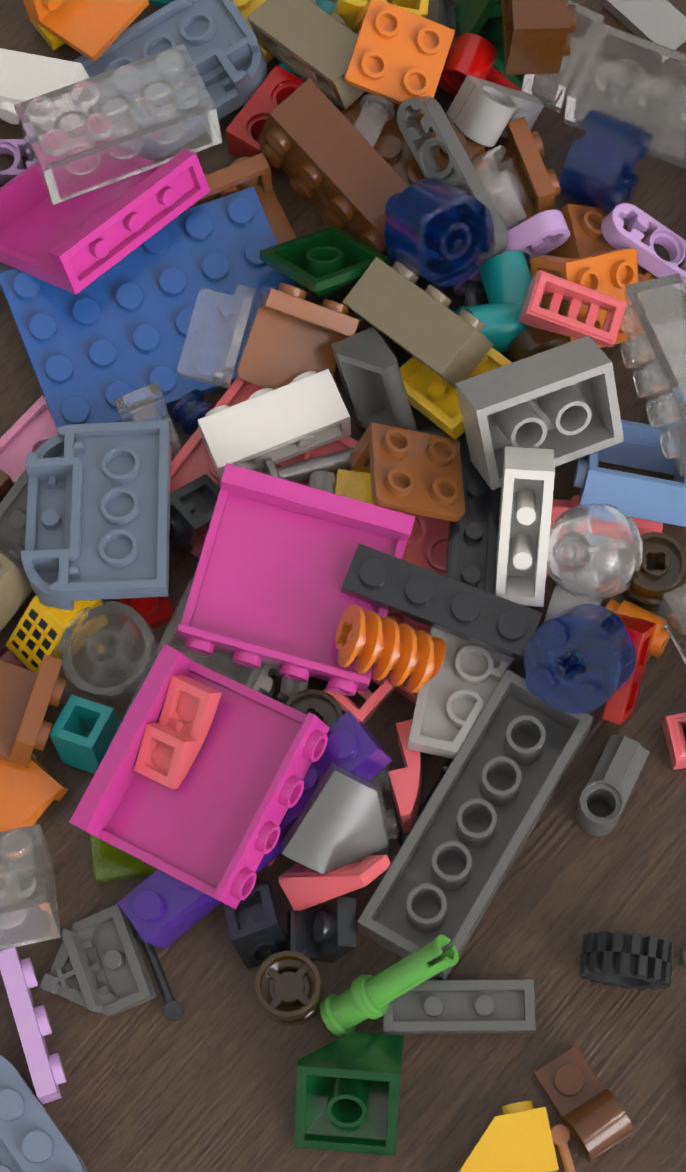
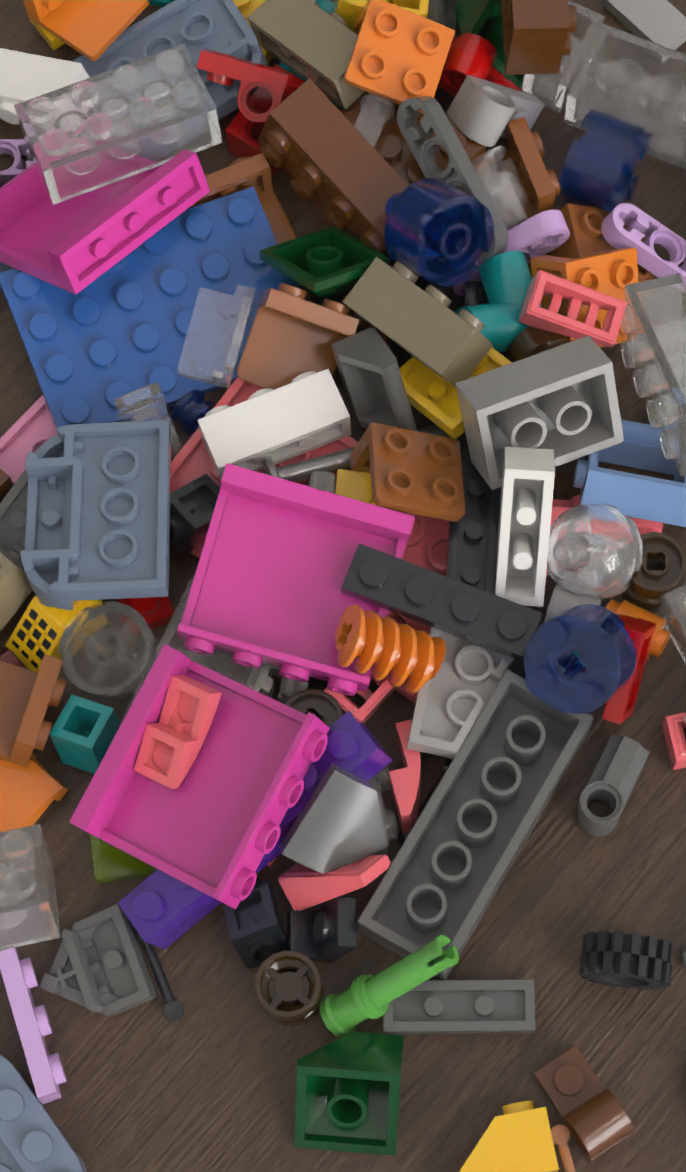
none -> red plate [196,49,293,122]

